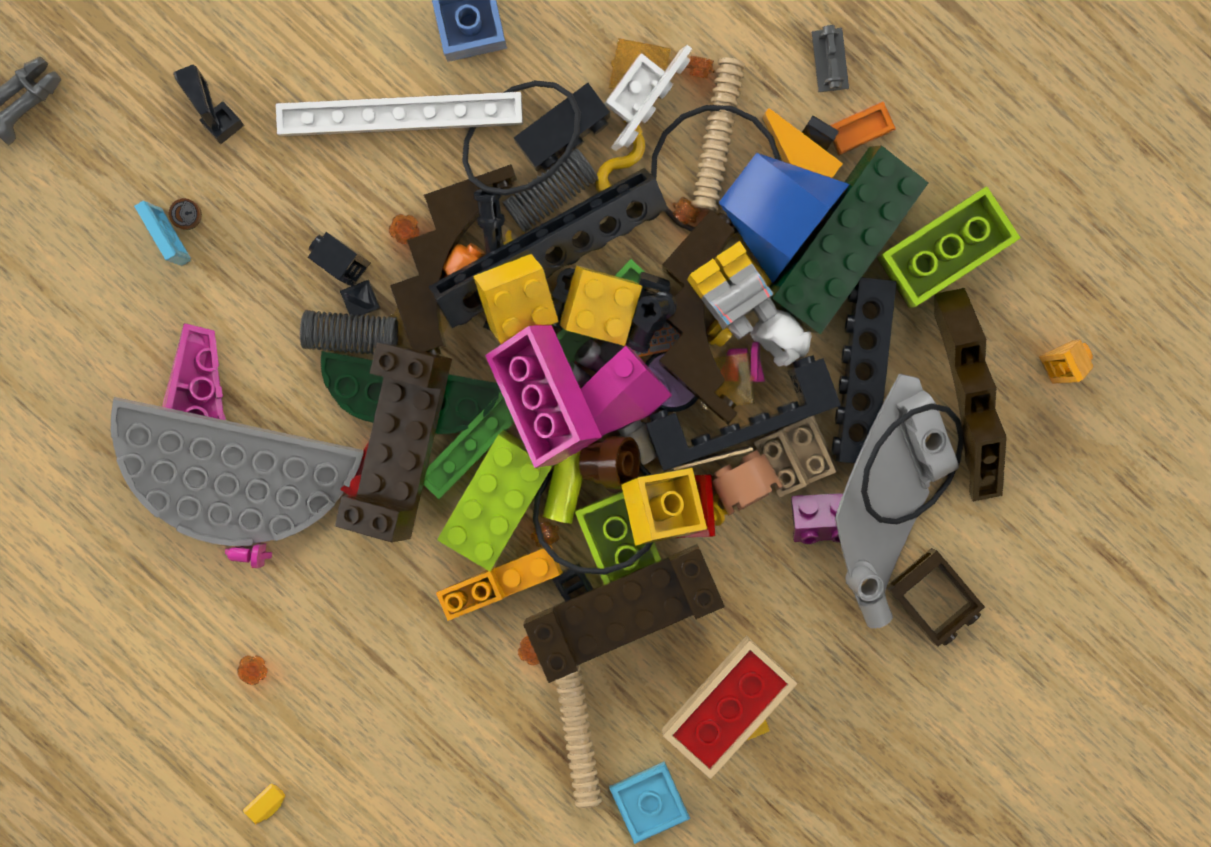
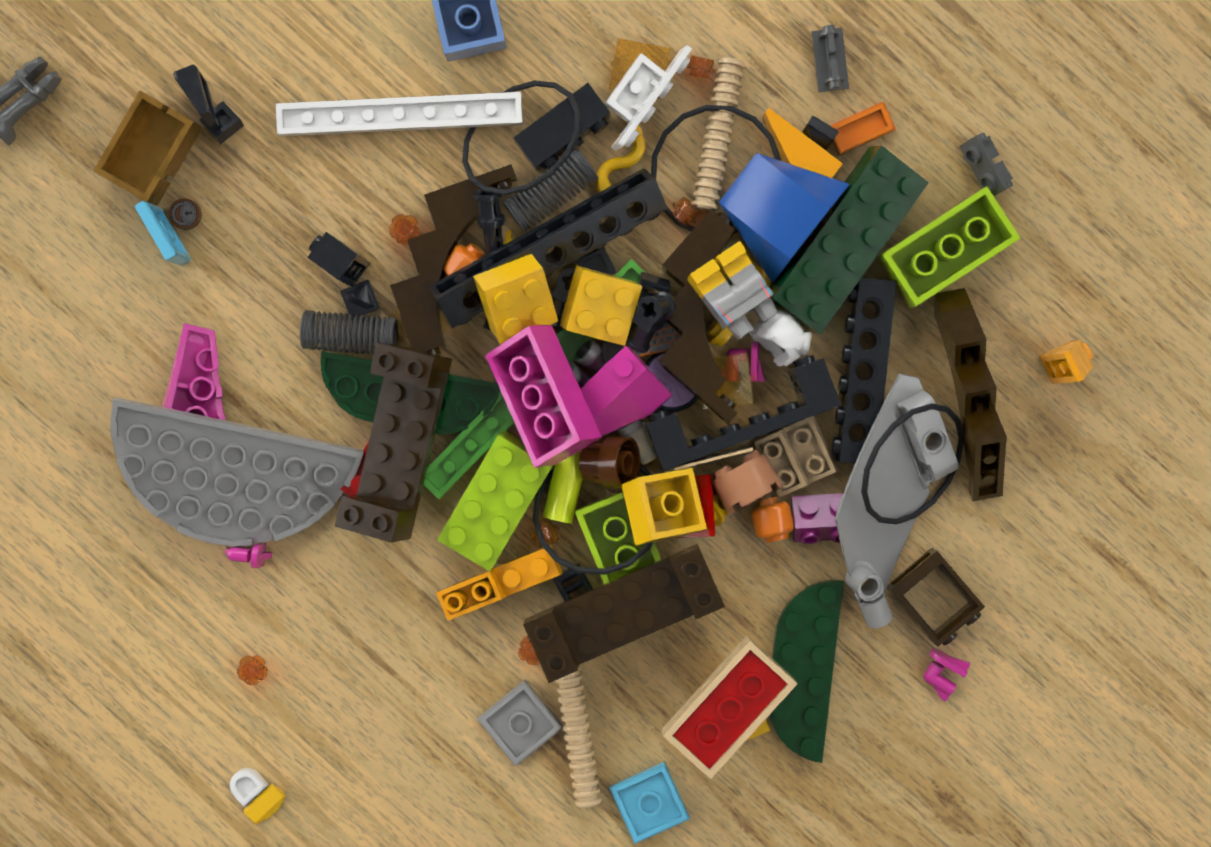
none -> pearl gold piece [93,90,202,206]
none -> white tile [230,768,269,807]
none -> light grey tile [477,680,563,766]
none -> black plate [577,247,617,275]
none -> orange head [751,496,795,543]
none -> dark green plate [769,580,844,763]
none -> dark pink piece [923,648,971,702]
none -> dark grey hinge [959,132,1014,196]

